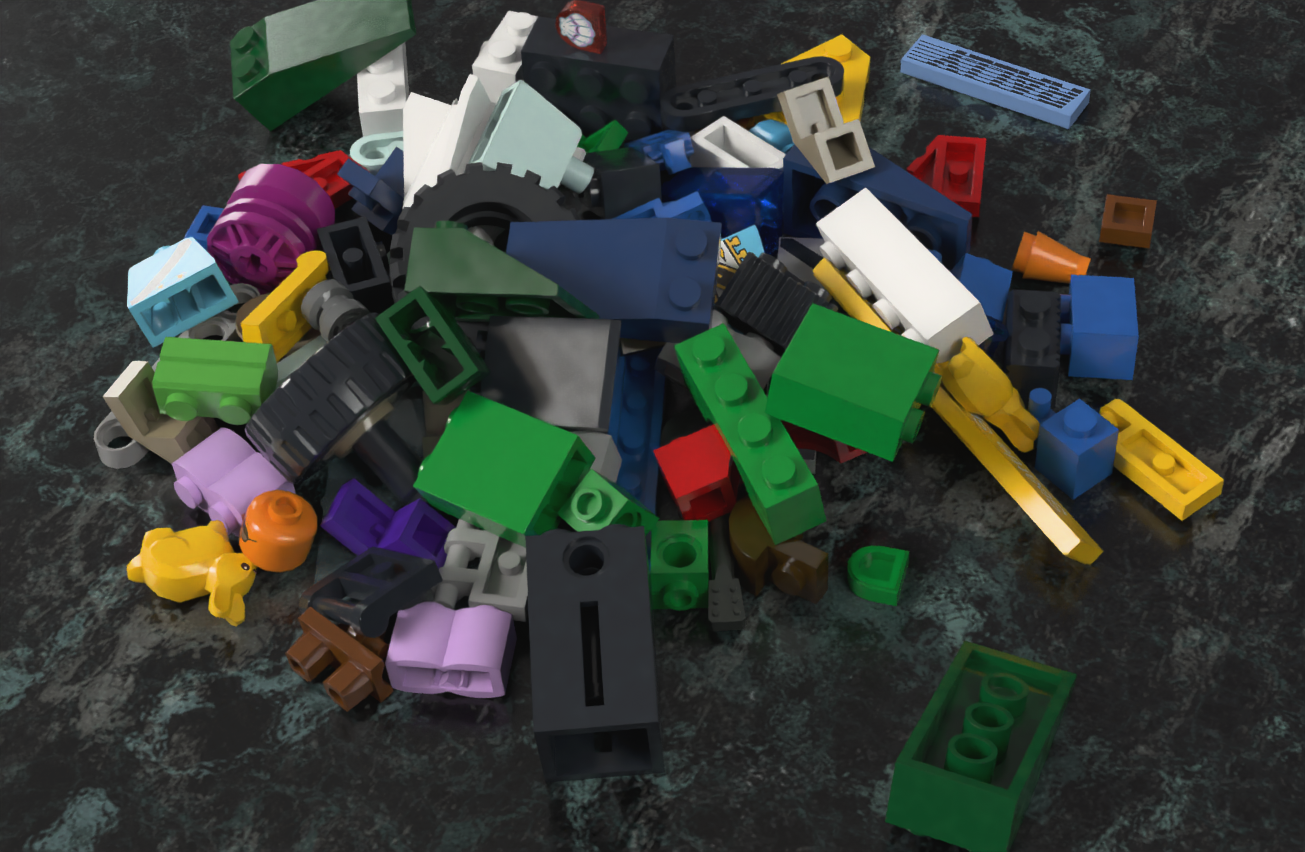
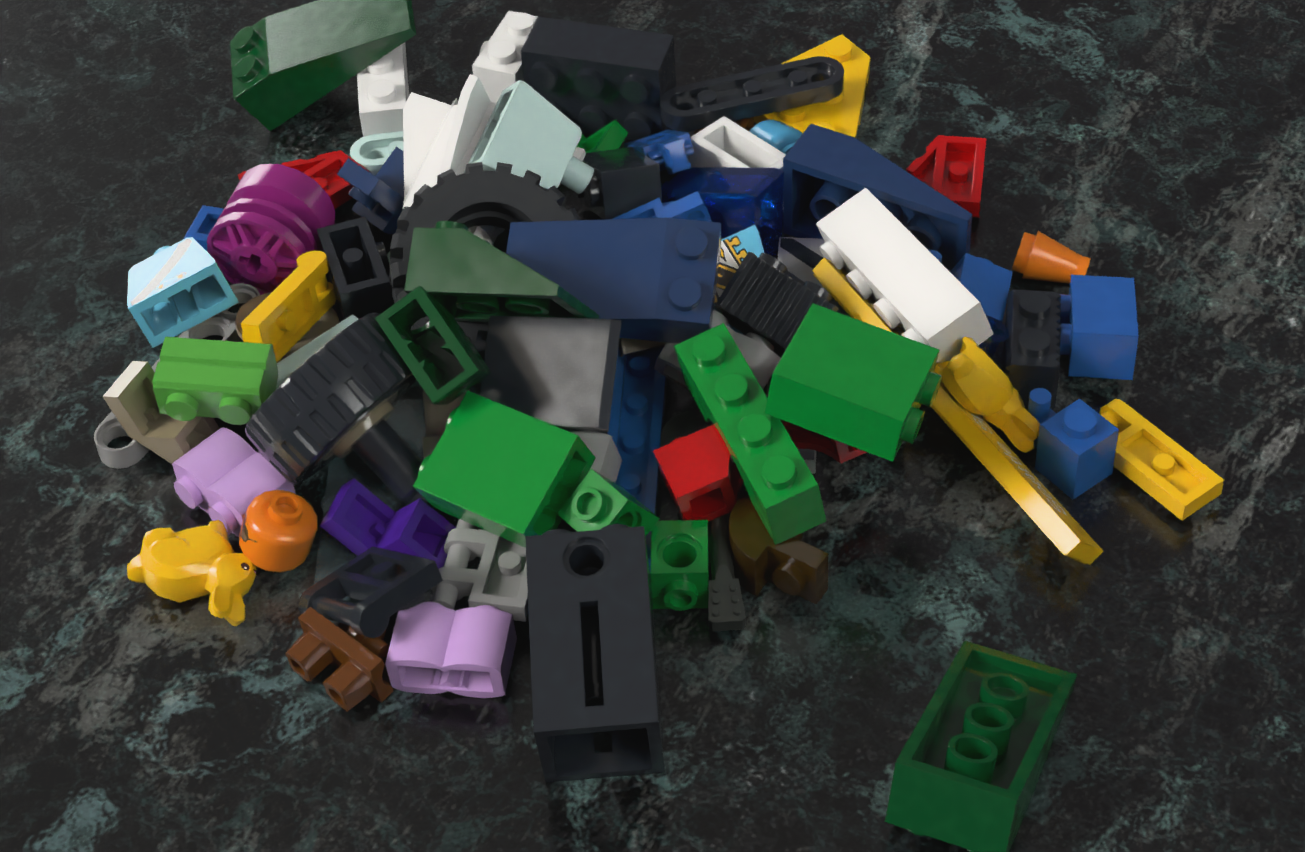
dark grey wheel [301,279,370,342] -> none
clear red tile [555,0,607,54] -> none
slope [777,76,875,184] -> none
green tile [847,546,909,606] -> none
medium blue tile [901,34,1090,129] -> none
reddish brown plate [1099,194,1157,248] -> none

